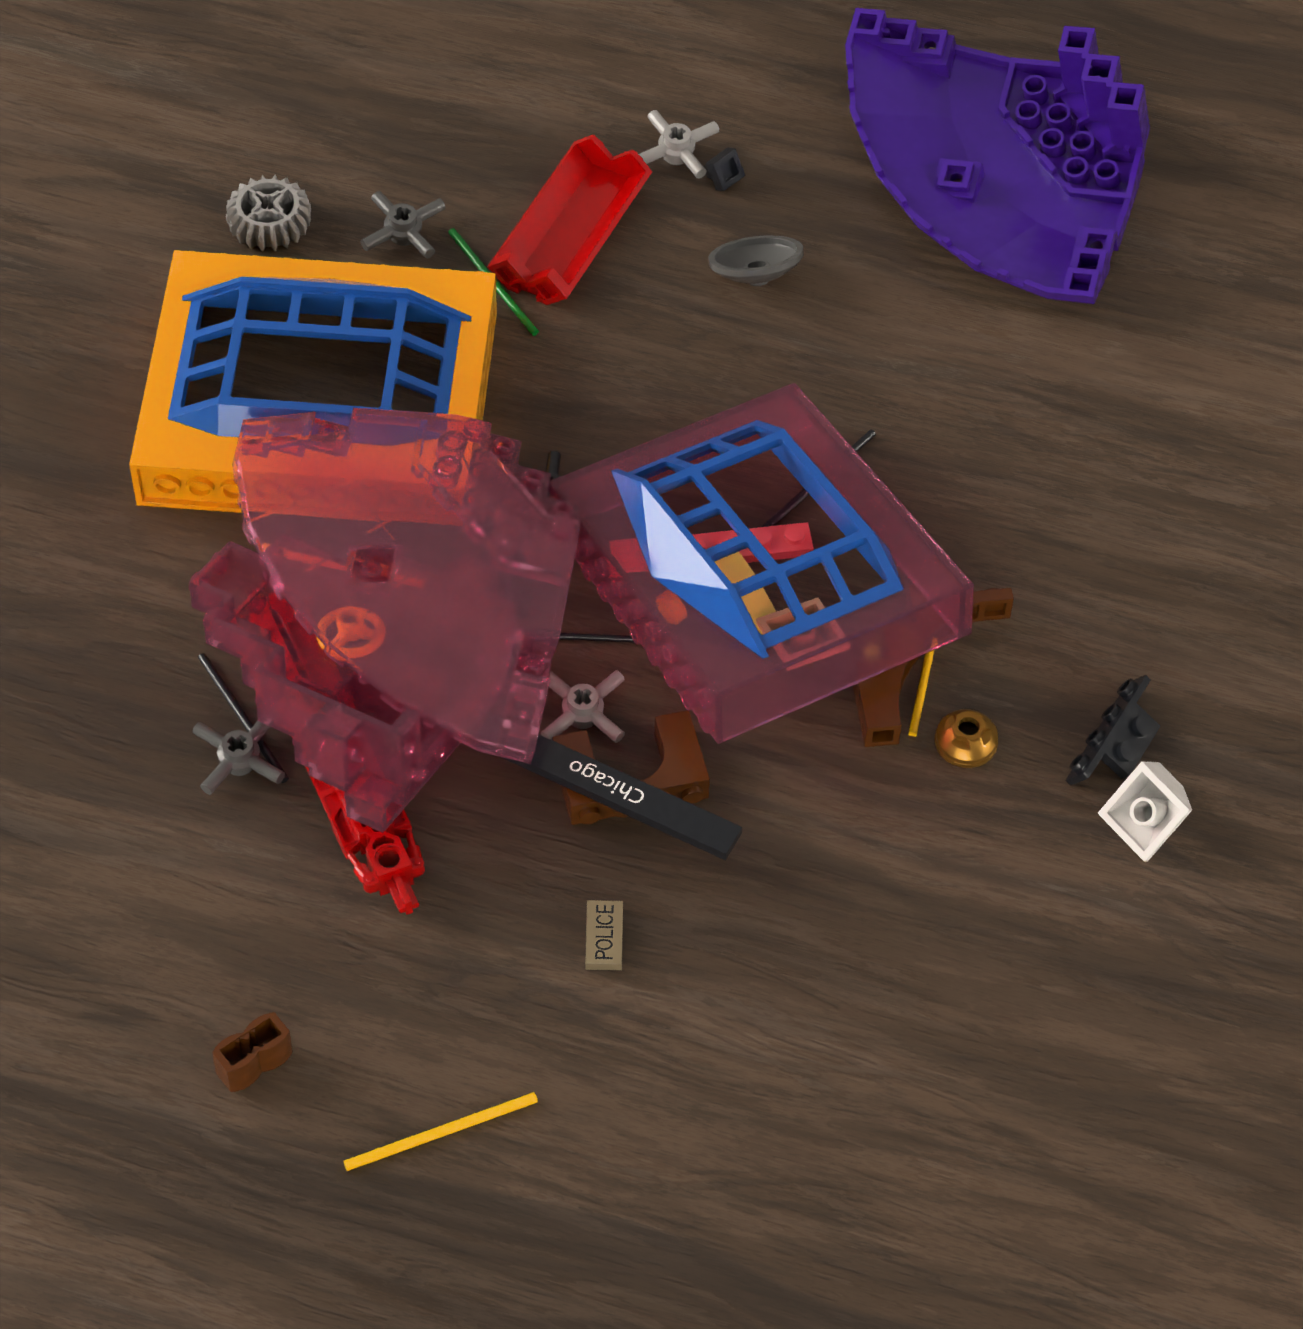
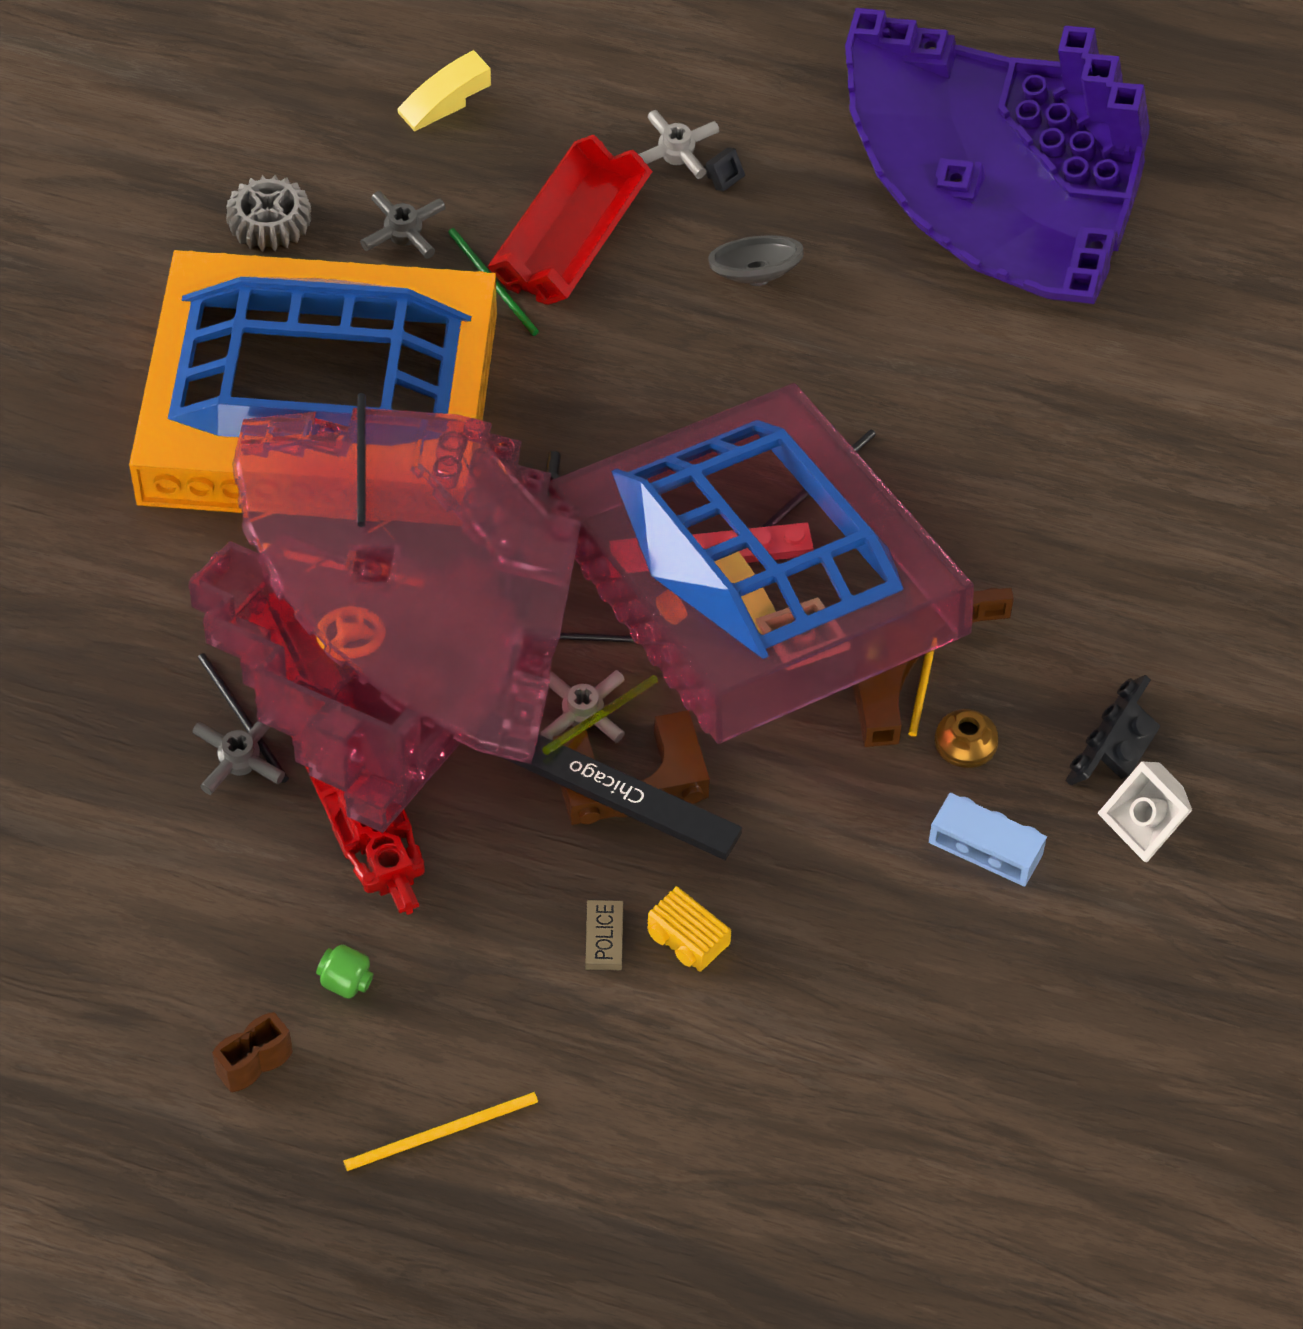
none -> bright green head [316,944,374,999]
none -> black axle [357,393,366,527]
none -> light yellow slope [398,50,491,132]
none -> clear neon green axle [542,675,658,755]
none -> yellow brick [648,886,731,972]
none -> light blue brick [928,793,1047,887]

